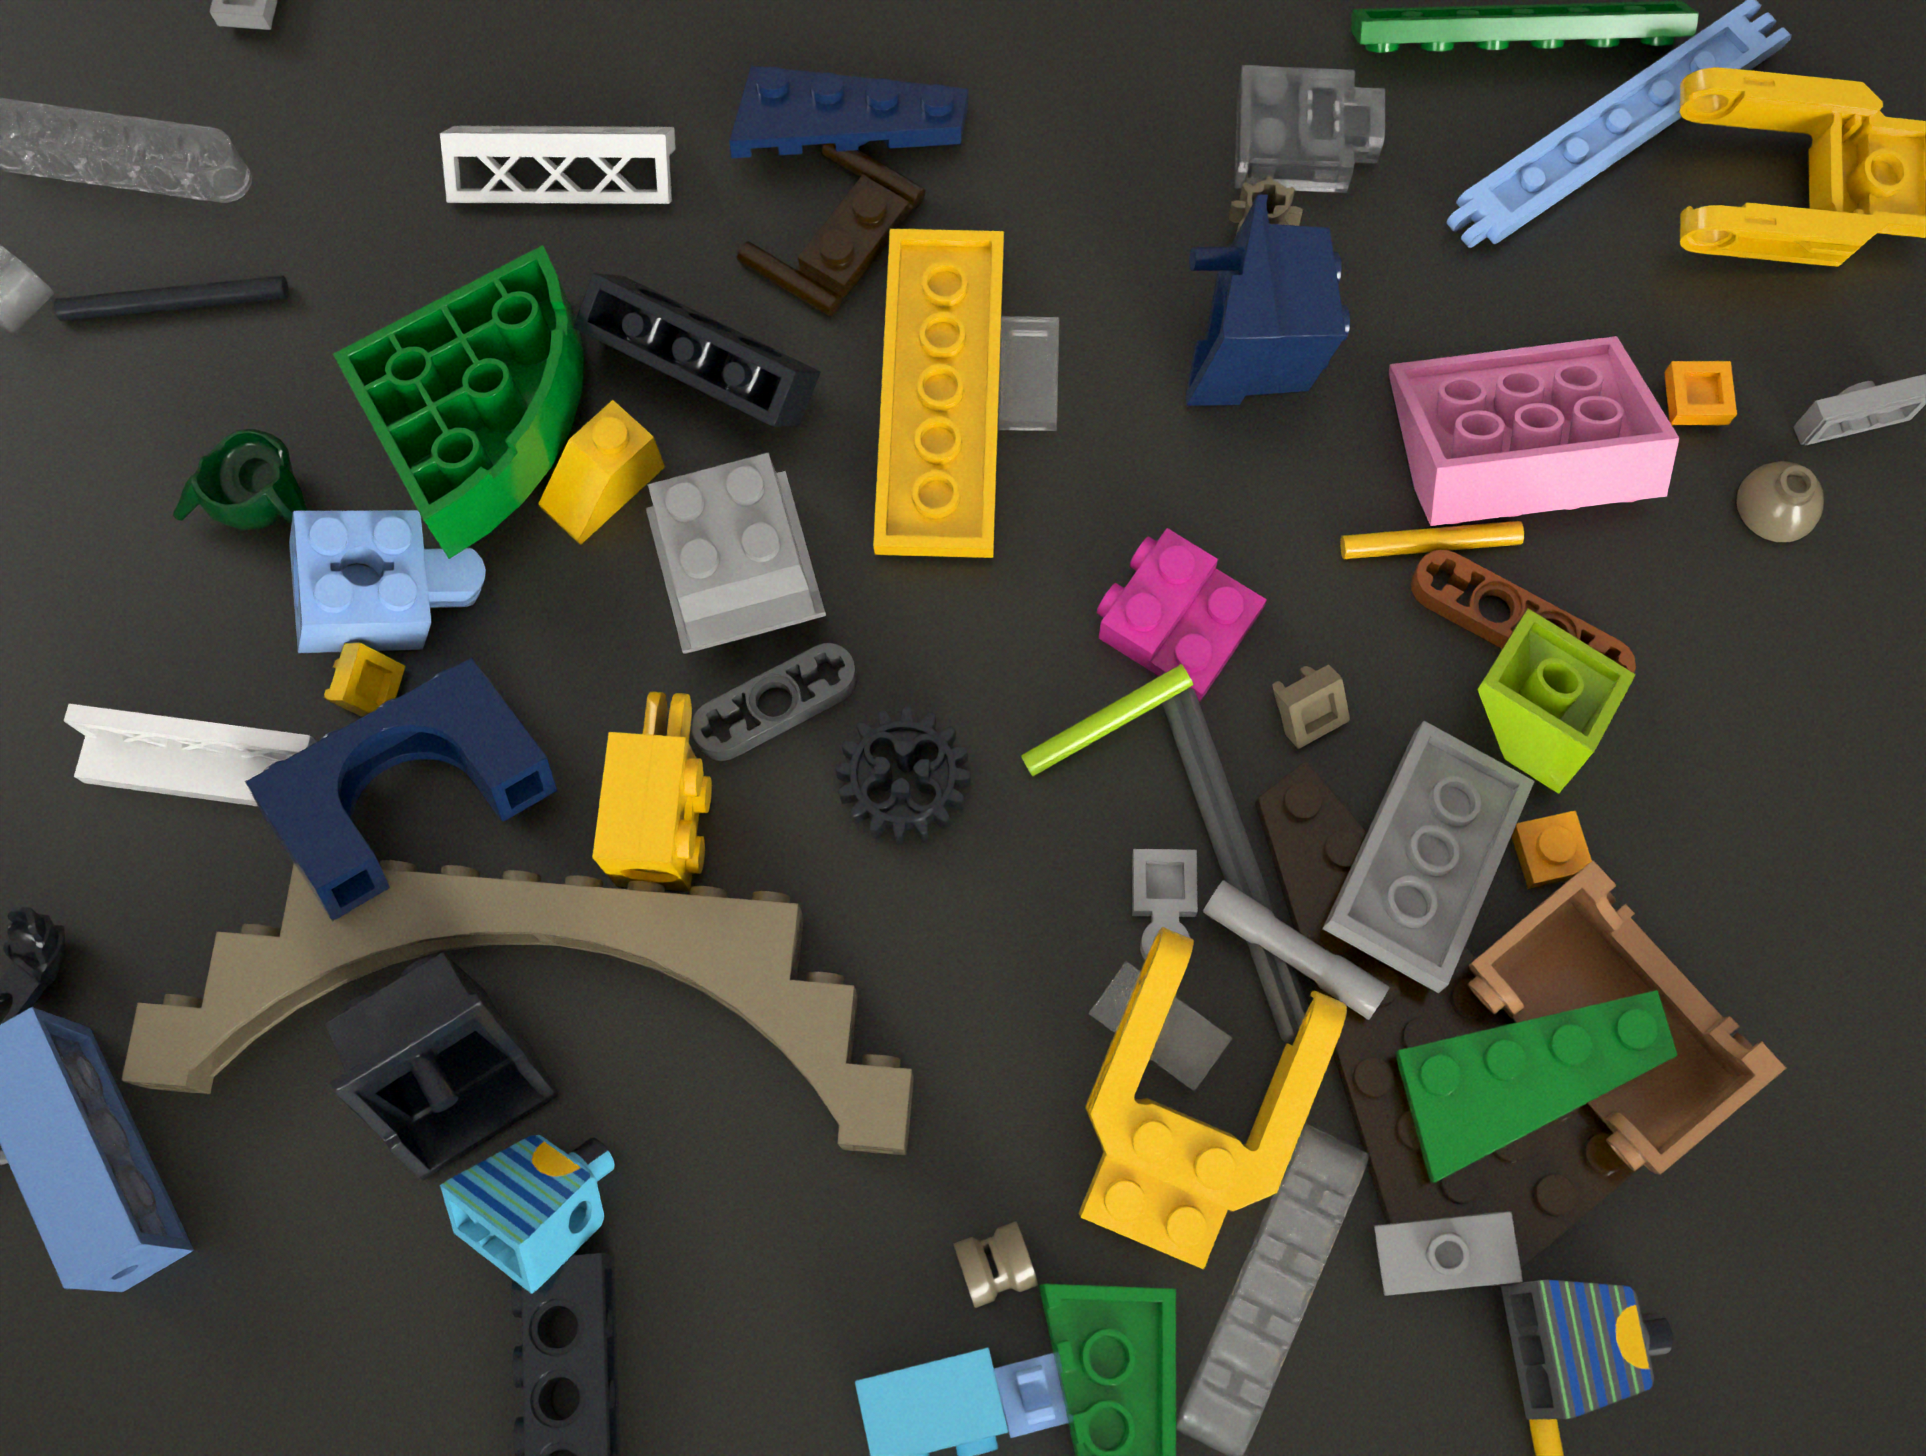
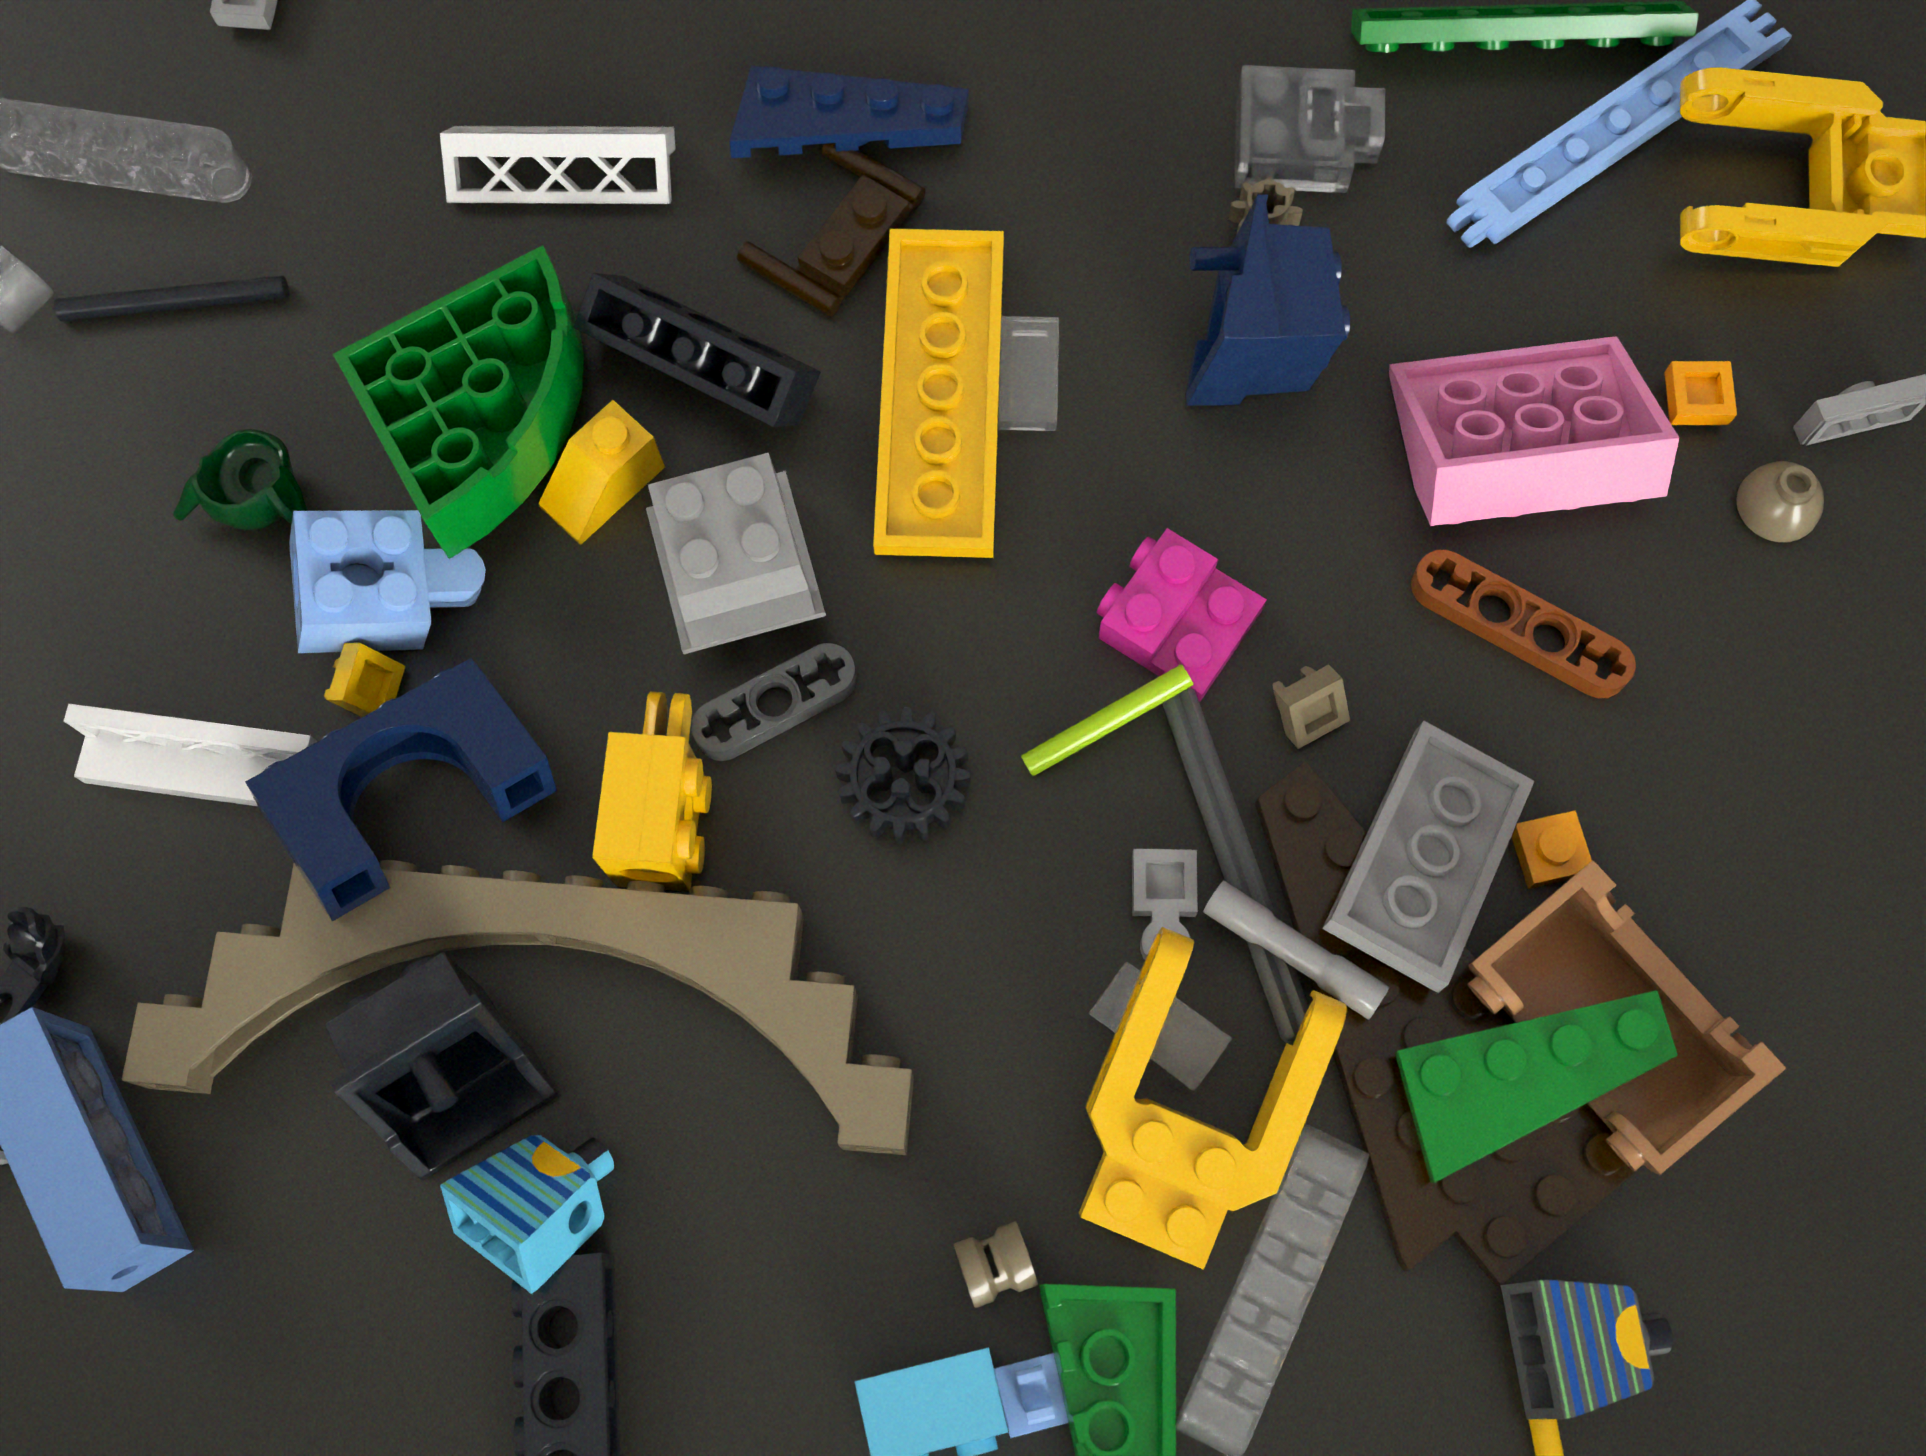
yellow bar [1340,521,1524,559] -> none
light grey plate [1373,1211,1523,1296] -> none
lime slope [1477,608,1636,794] -> none

